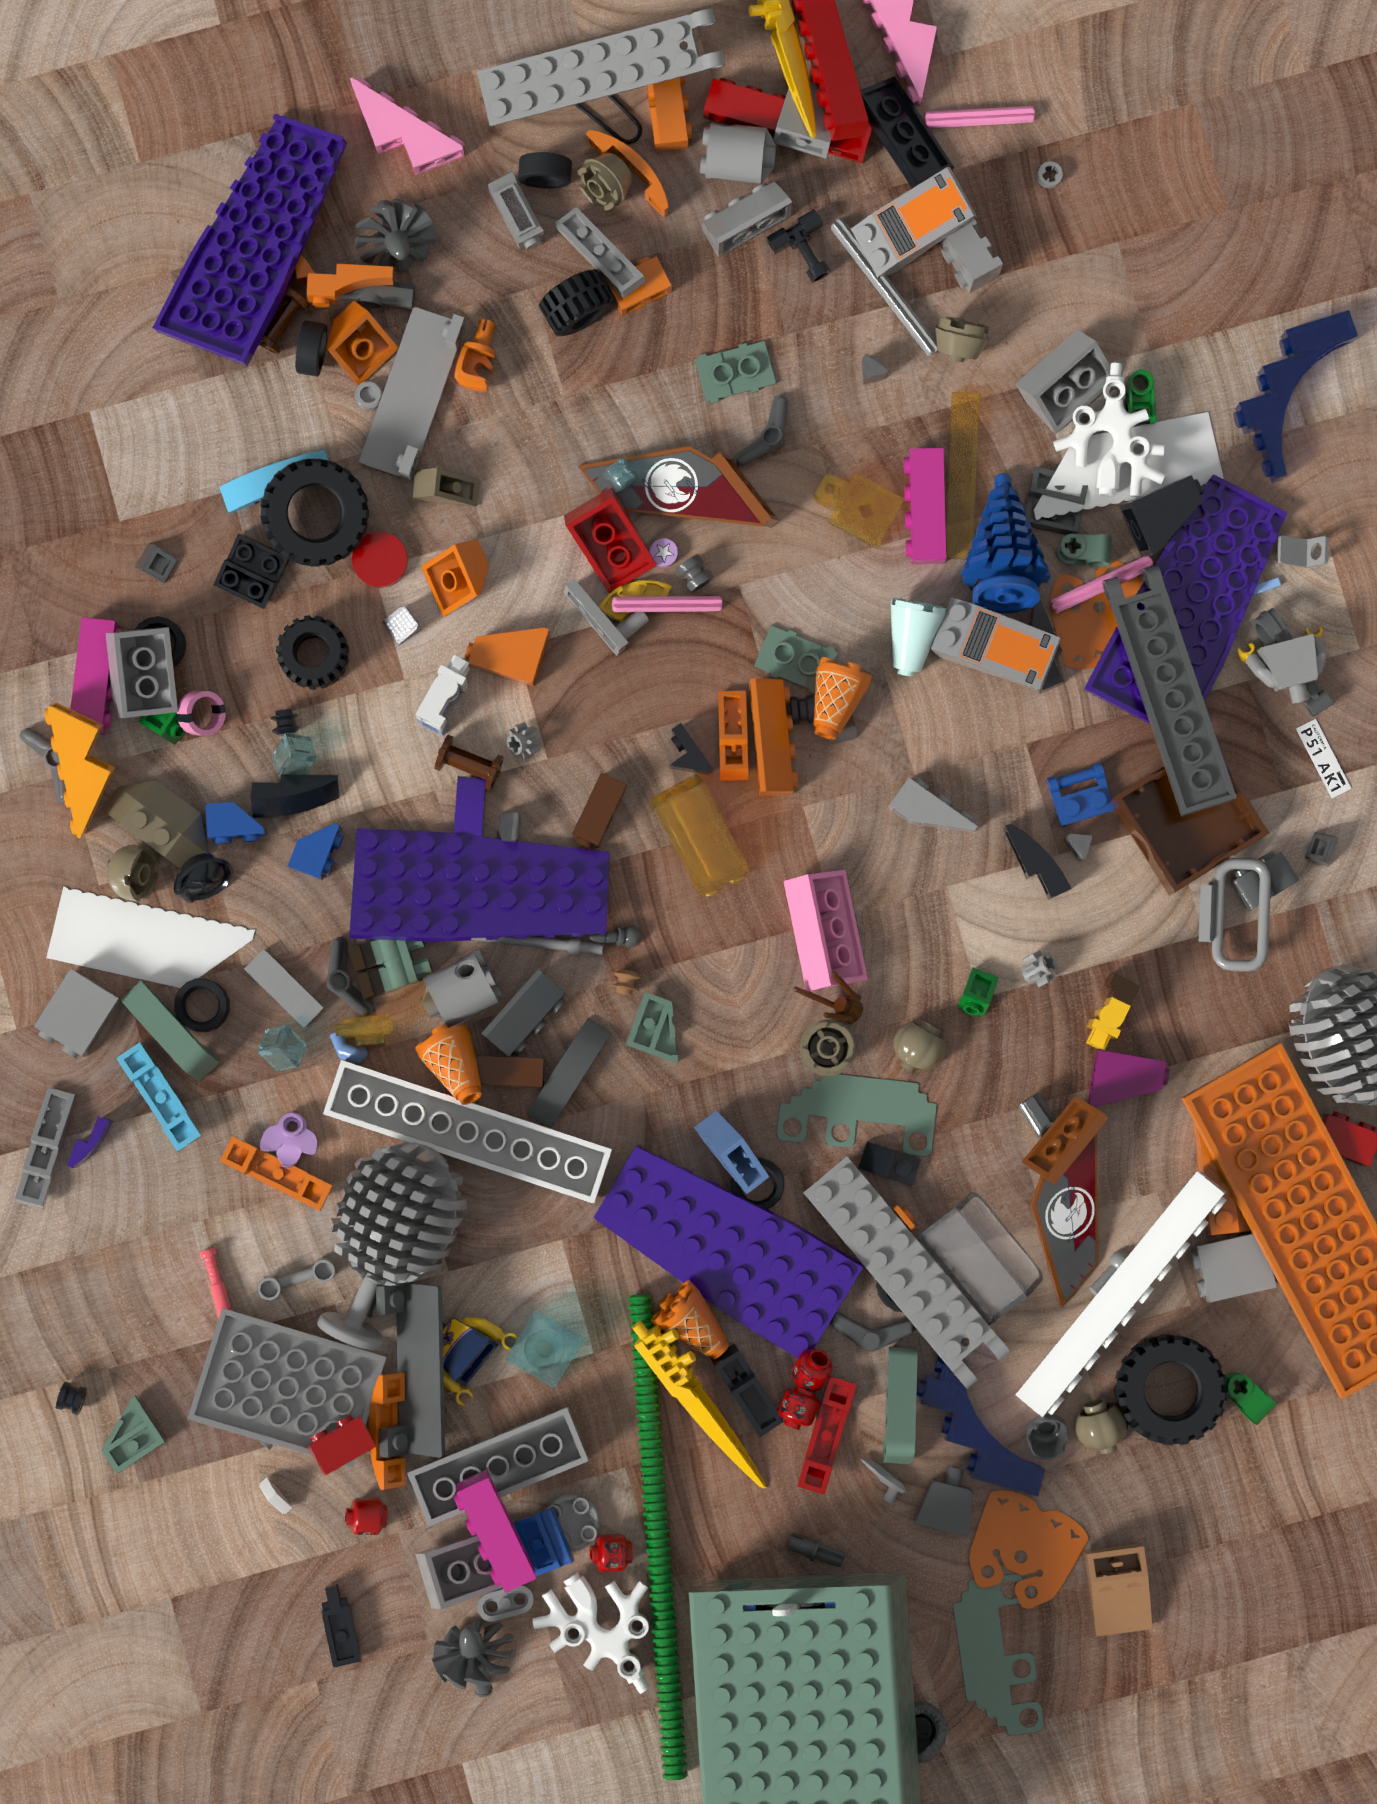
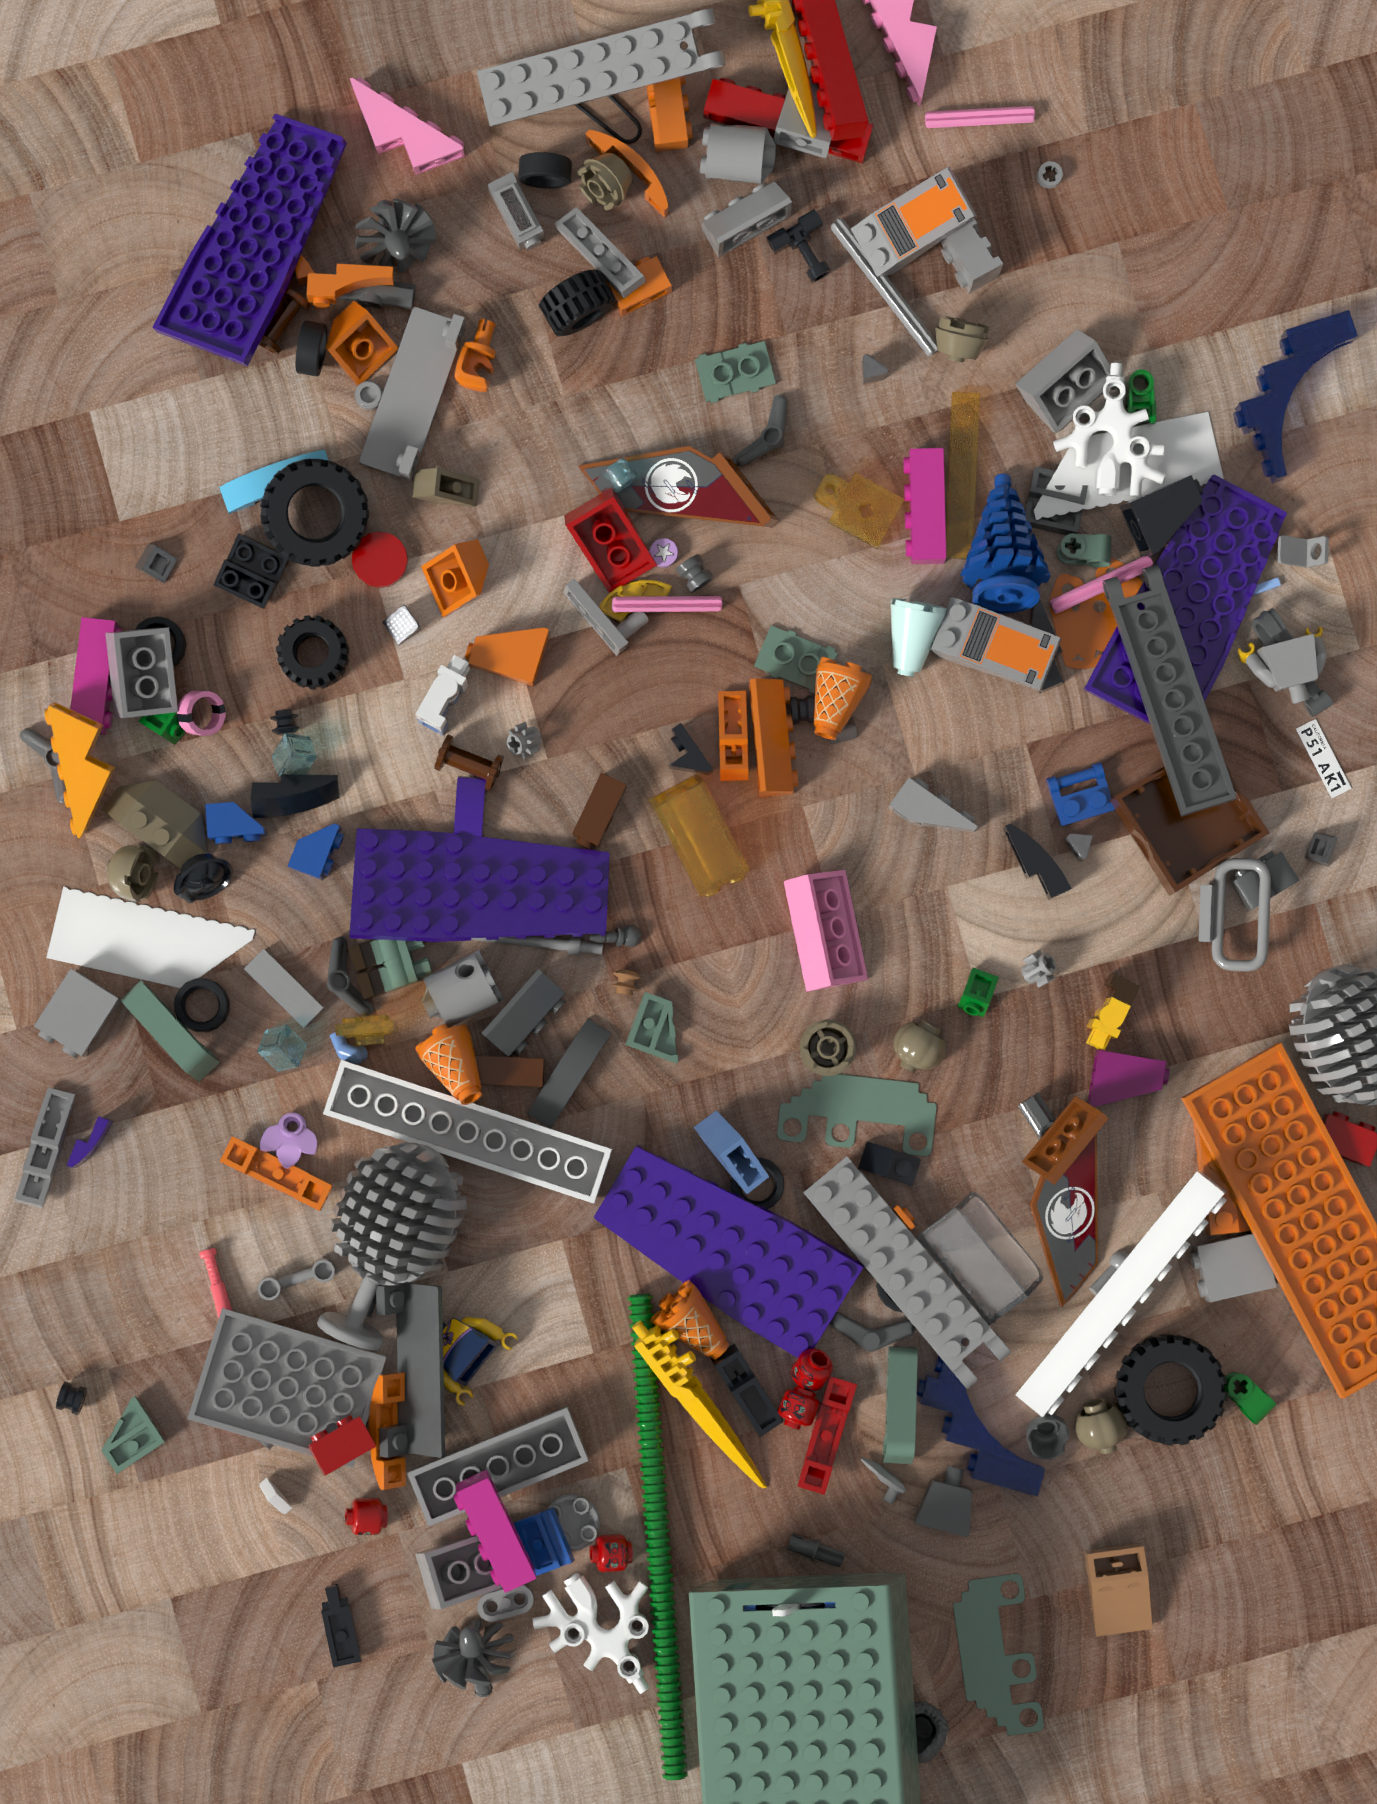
medium azure slope [116,1042,202,1152] -> none
flat silver slope [497,812,521,842] -> none
clear light blue piece [505,1309,584,1389] -> none
reddish brown plant [794,971,863,1025] -> none
black tile [860,76,955,188] -> none
orange piece [969,1490,1089,1609] -> none

